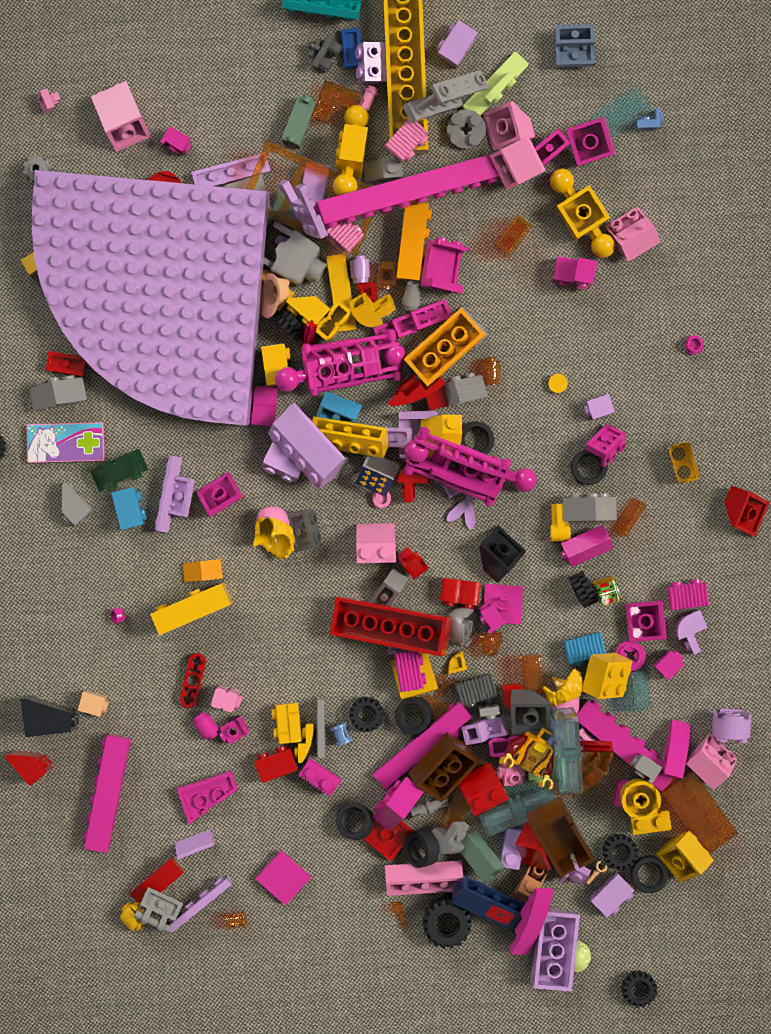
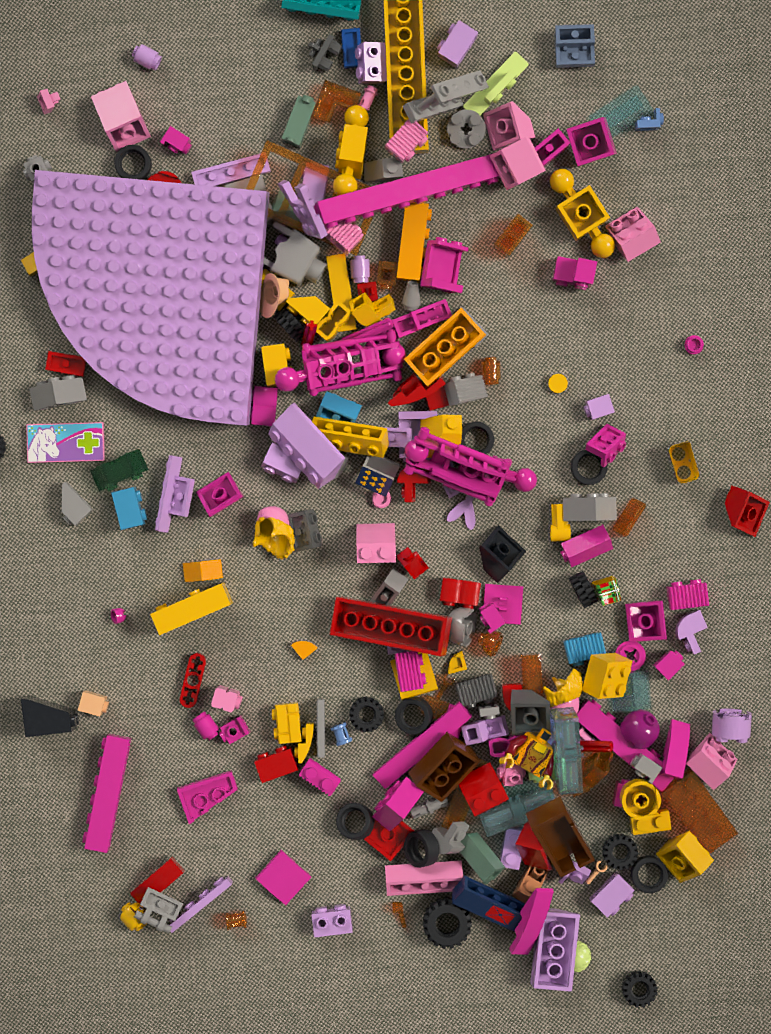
red slope [5,750,53,786] -> none
lavender slope [175,830,215,859] -> none
none -> black tyre [114,144,152,180]
none -> lavender brick [132,44,162,70]
none -> light orange tile [291,641,318,660]
none -> lavender brick [312,904,353,937]
none -> dark pink axle [341,318,393,348]
none -> magenta cylinder [620,709,660,749]

